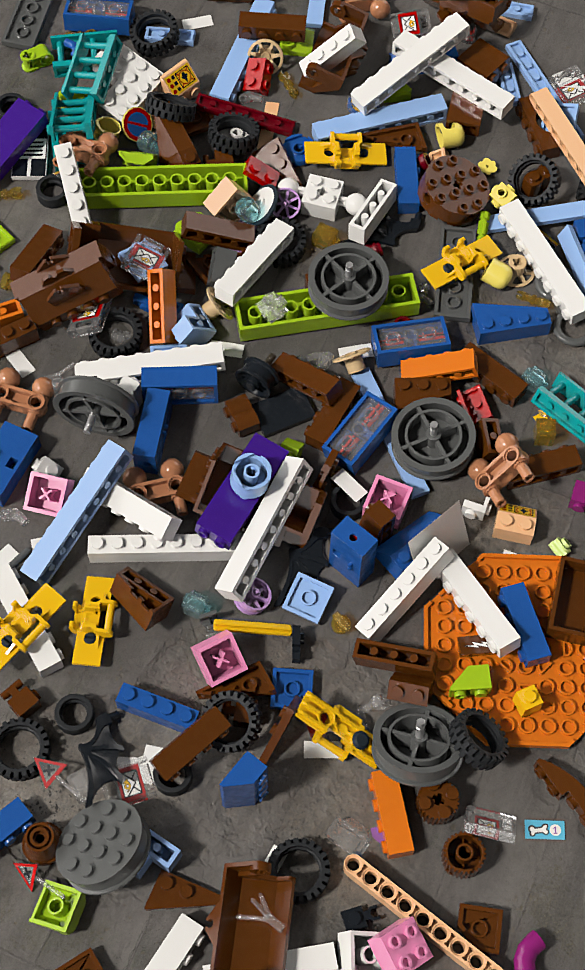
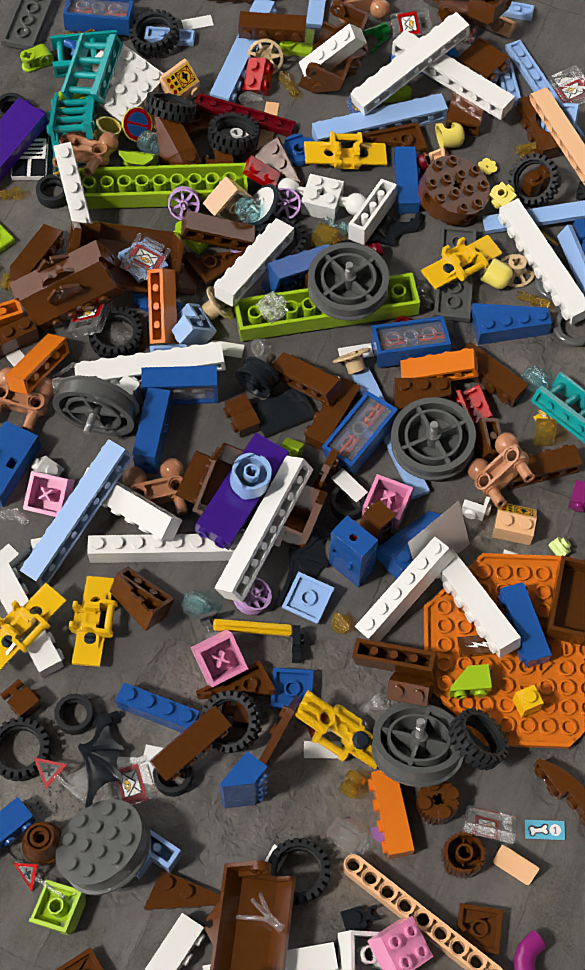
dark grey brick [207,246,238,287] -> none
clear plant [297,351,335,372] -> none
lime axle [476,211,490,241] -> none
none -> orange brick [5,334,70,395]
none -> lavender wheel [168,186,200,220]
none -> clear plate [251,338,271,357]
none -> blue wedge [261,244,330,294]
none -> clear light blue plate [322,216,349,237]
none -> clear yellow wheel [338,770,366,799]
none -> green plant [363,22,390,54]
none -> light nougat slope [493,845,539,885]
none -> clear yellow tile [514,142,536,159]

